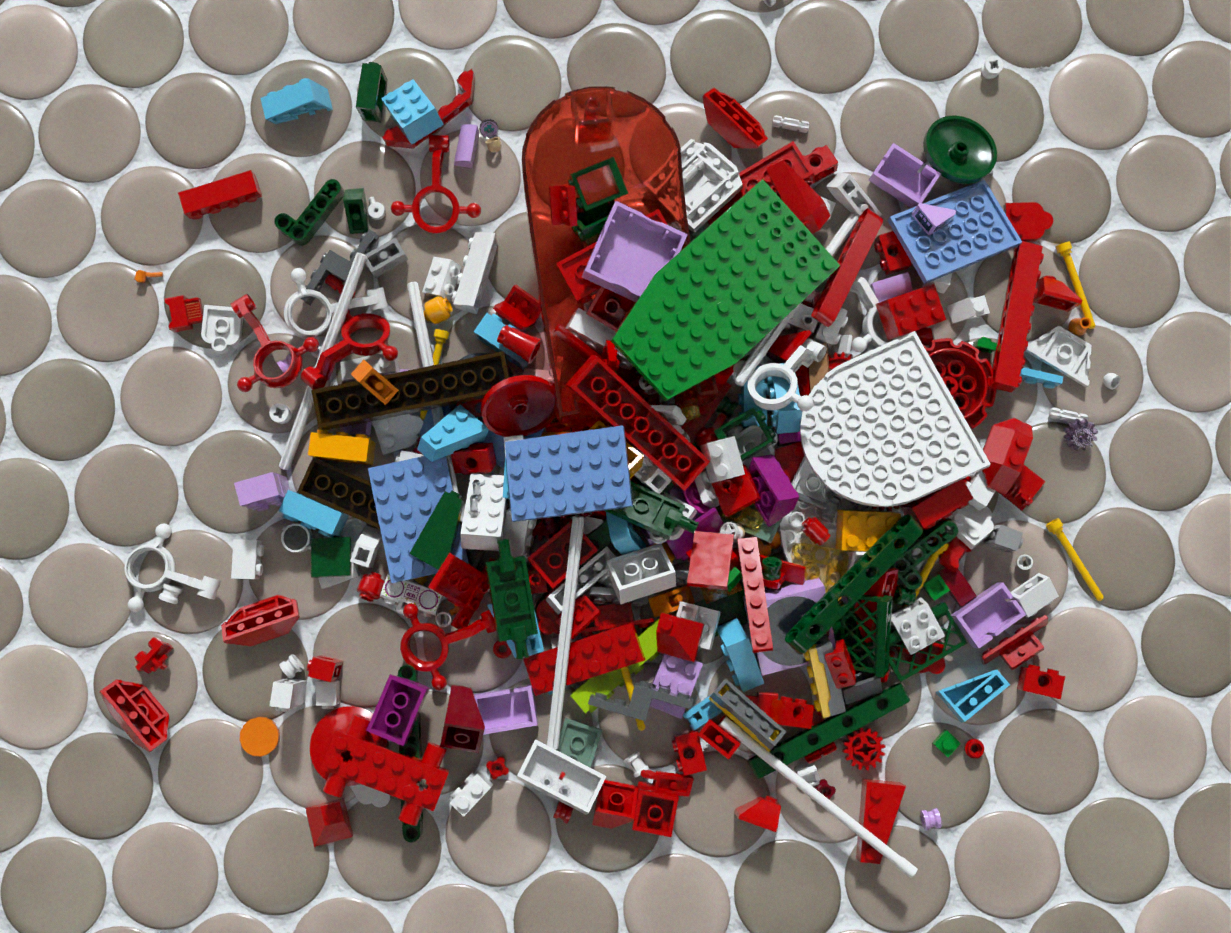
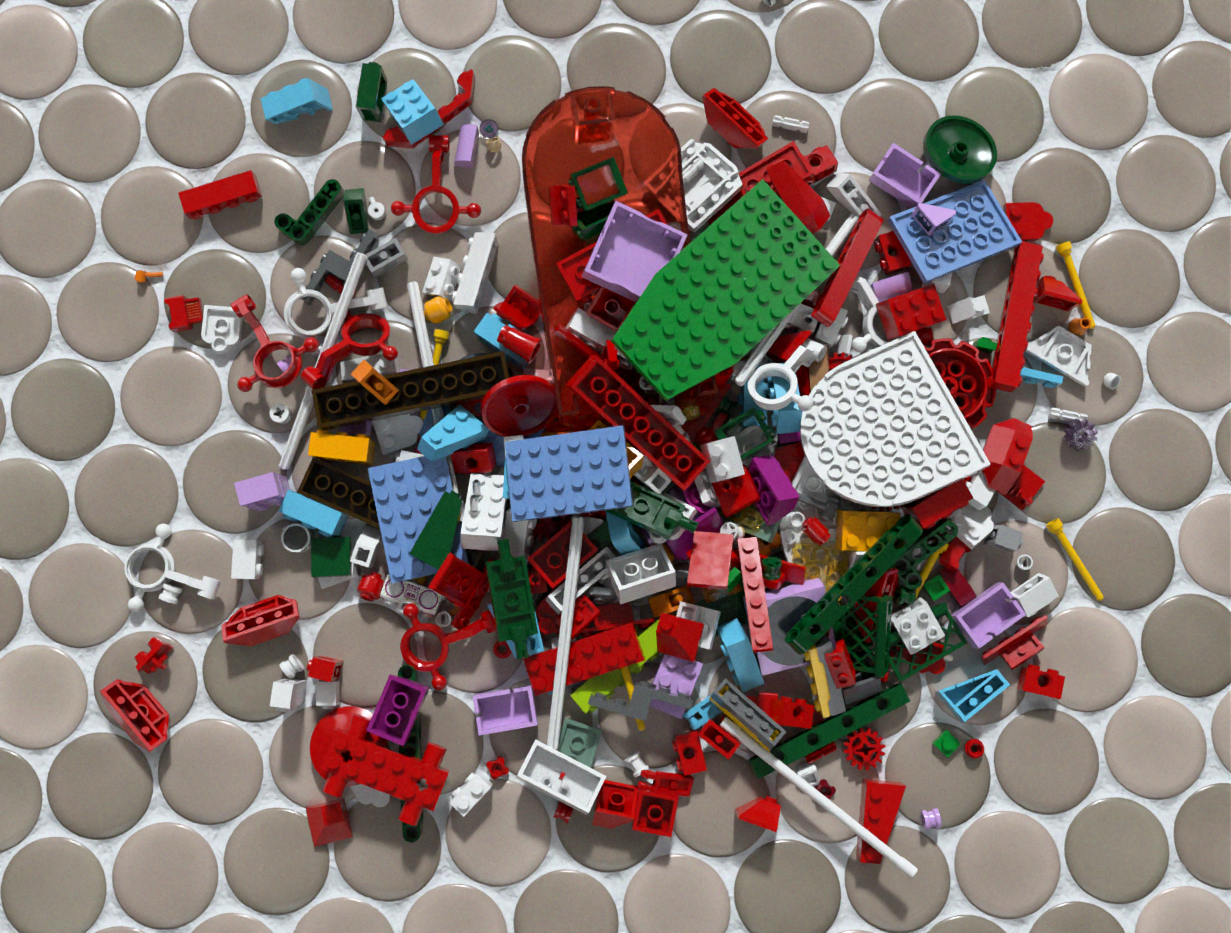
orange tile [239,717,280,756] -> none
dark red slope [440,685,485,753] -> none
white wheel [981,56,1003,79] -> none

